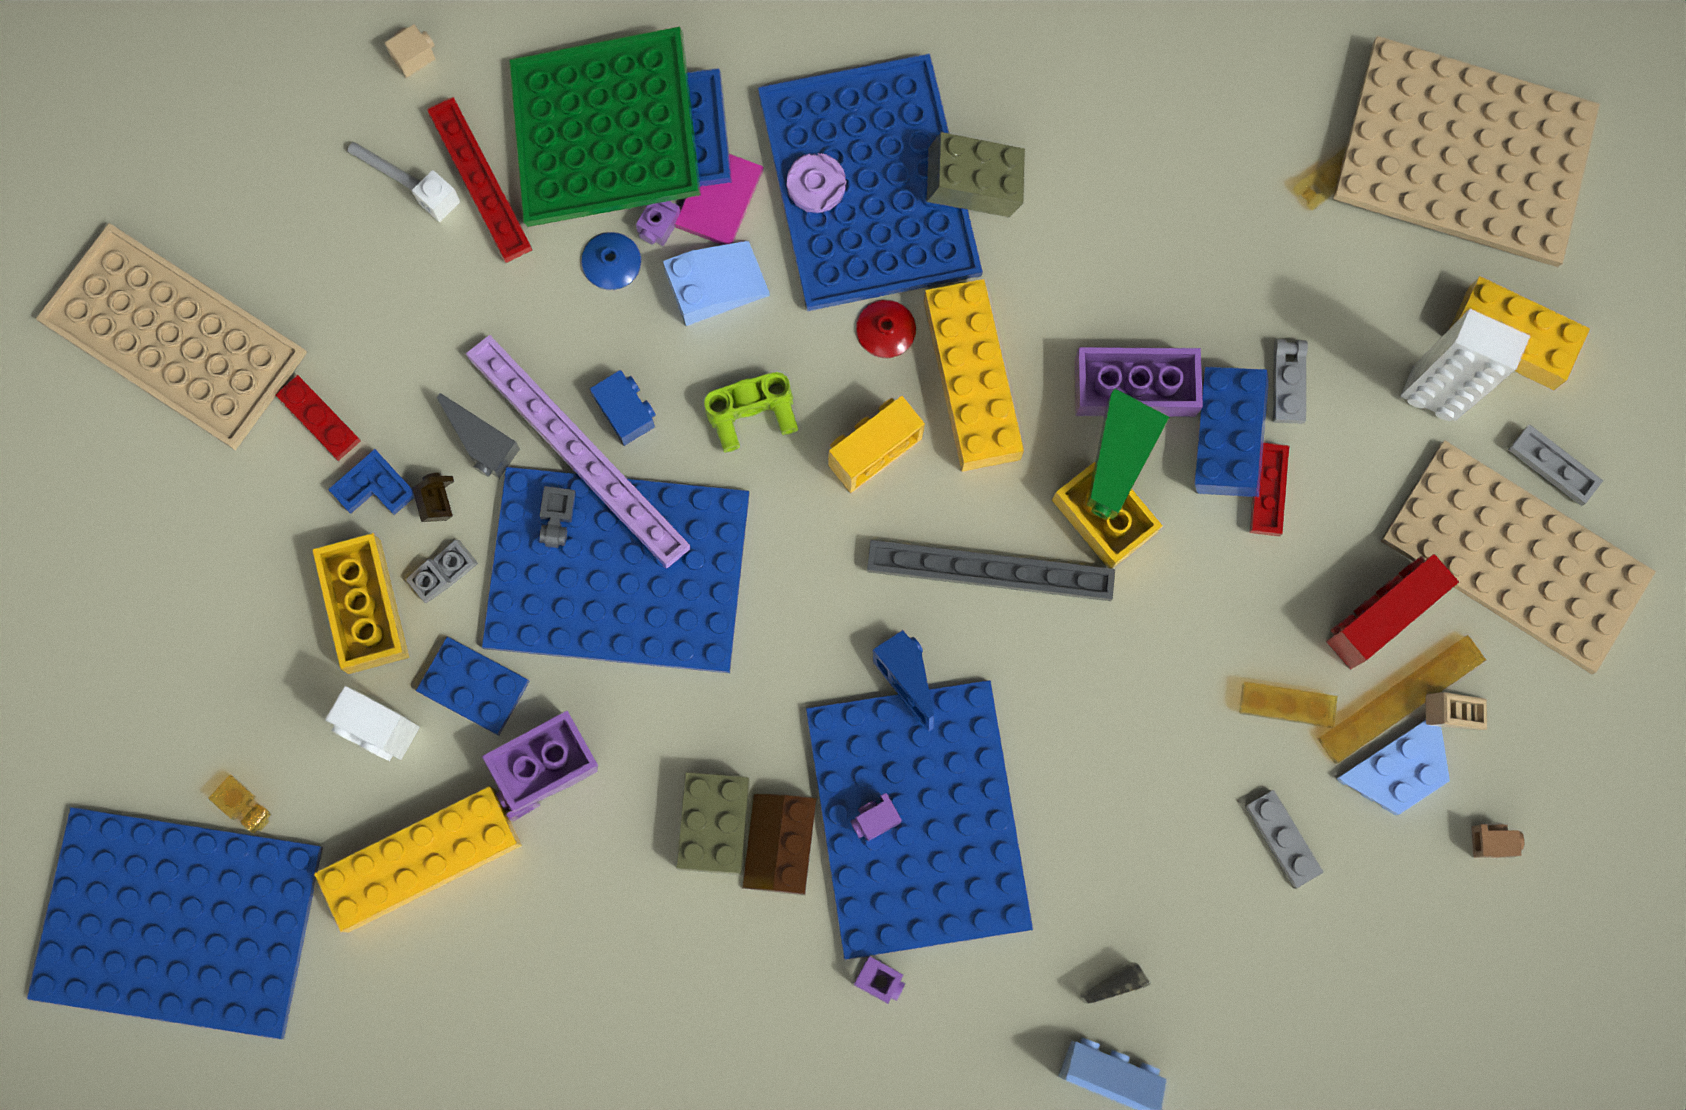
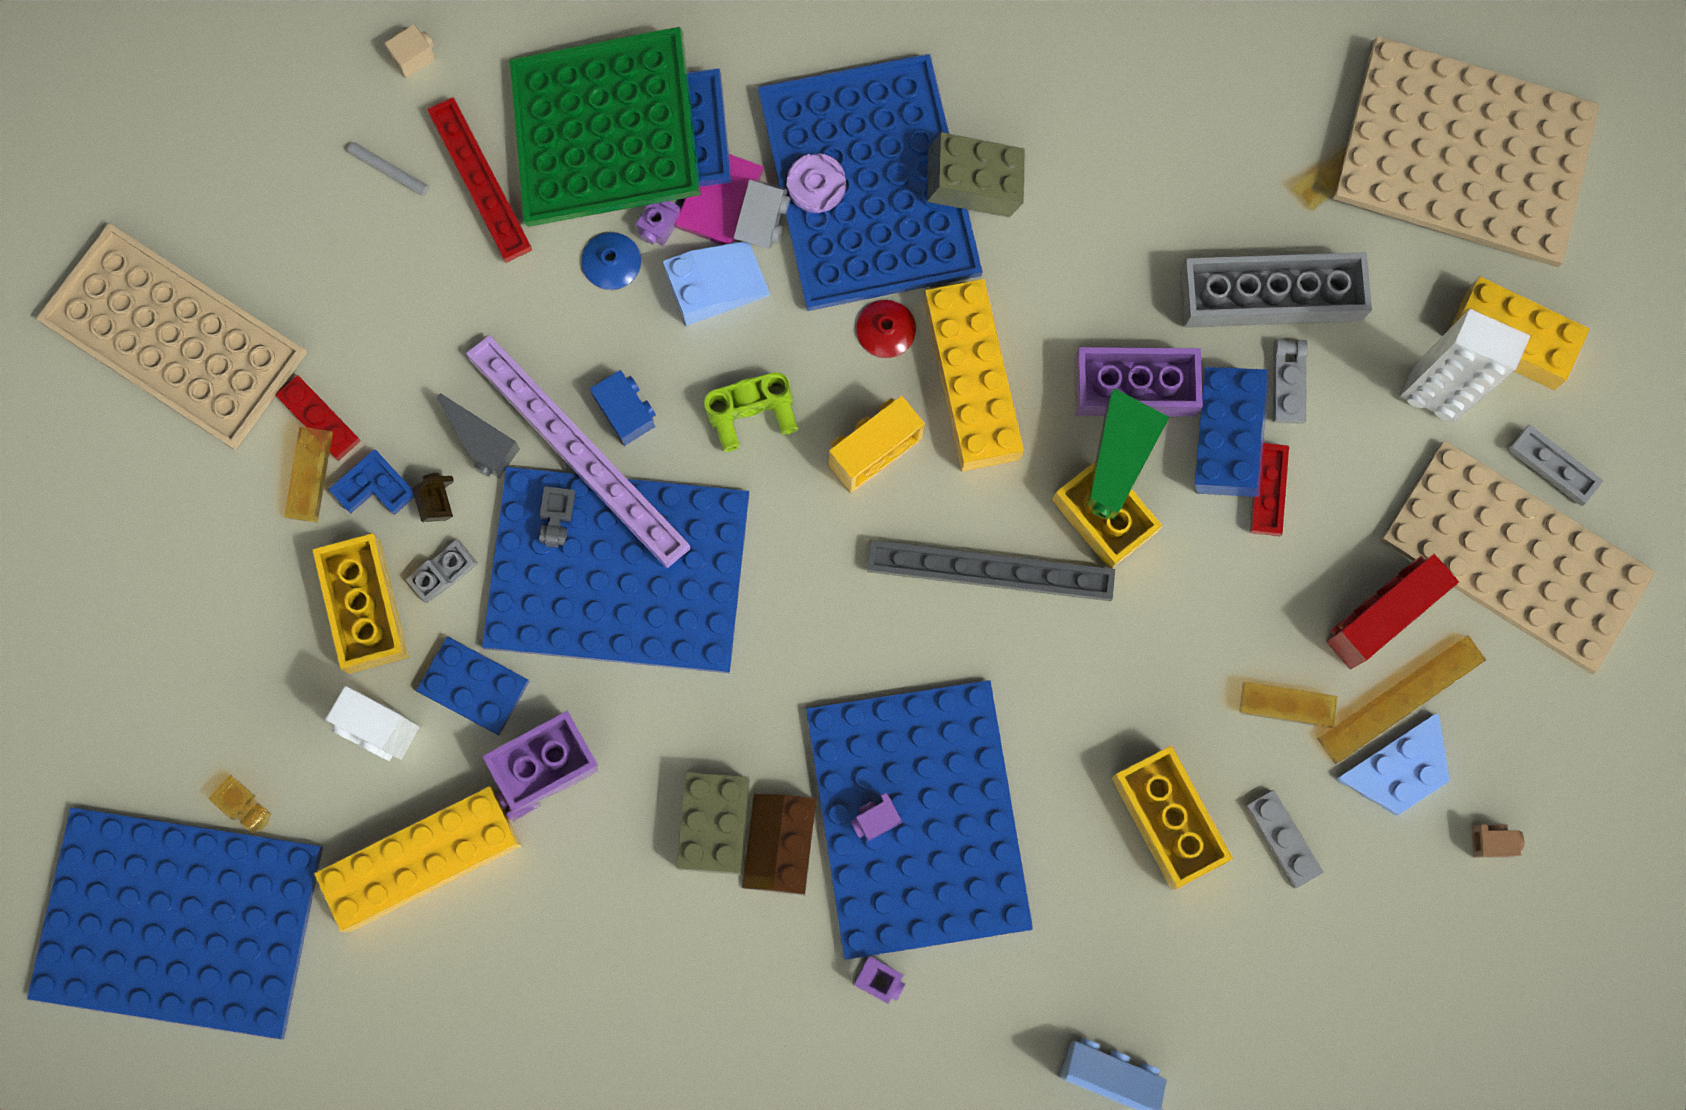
white brick [412,170,460,223] -> none
blue slope [873,630,934,731] -> none
clear smoke slope [1080,962,1151,1004] -> none
tan slope [1426,693,1487,730] -> none
none -> clear yellow plate [284,426,333,523]
none -> light grey brick [734,179,790,248]
none -> yellow brick [1111,745,1233,890]
none -> light grey brick [1180,252,1372,327]

